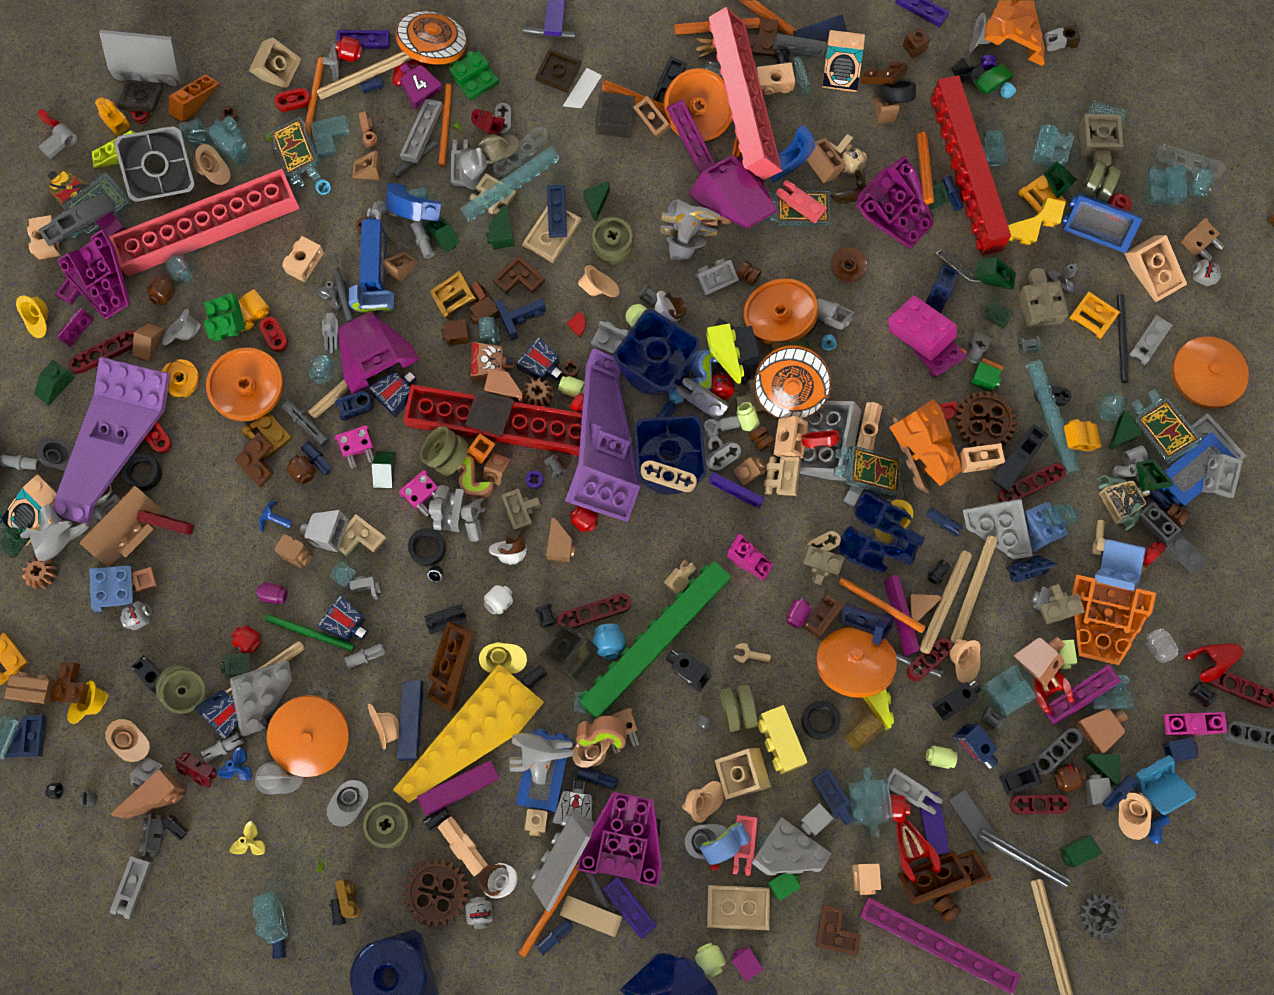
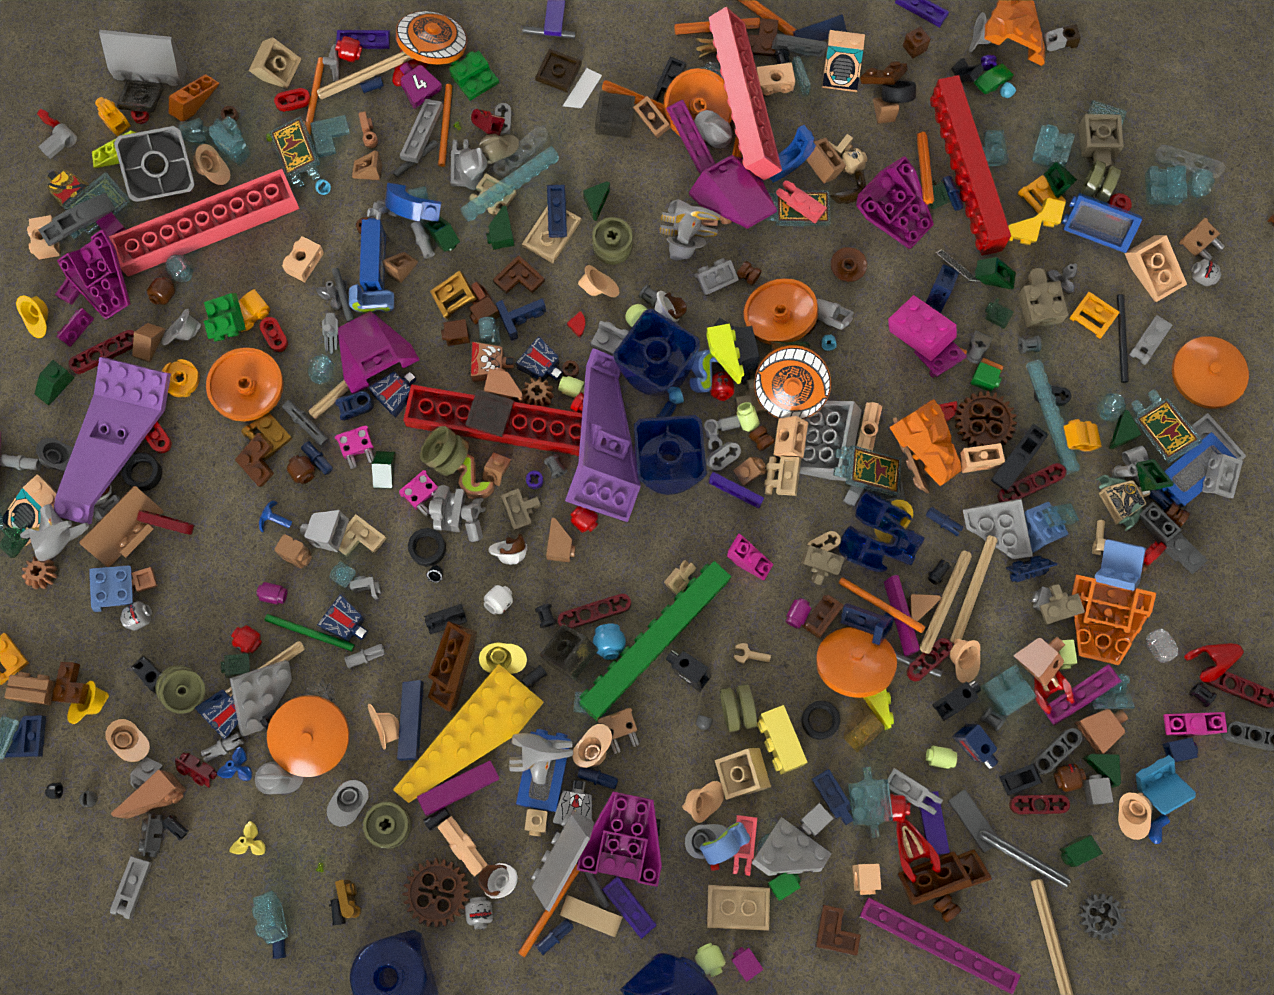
orange brick [467,433,495,465] -> none
nougat animal [576,716,627,750] -> none
tan beam [641,460,697,492] -> none
light grey hinge [675,378,729,420] -> none
red plate [801,430,840,448] -> none
dark blue axle [1102,775,1138,811] -> none
none -> light grey piece [694,110,733,149]

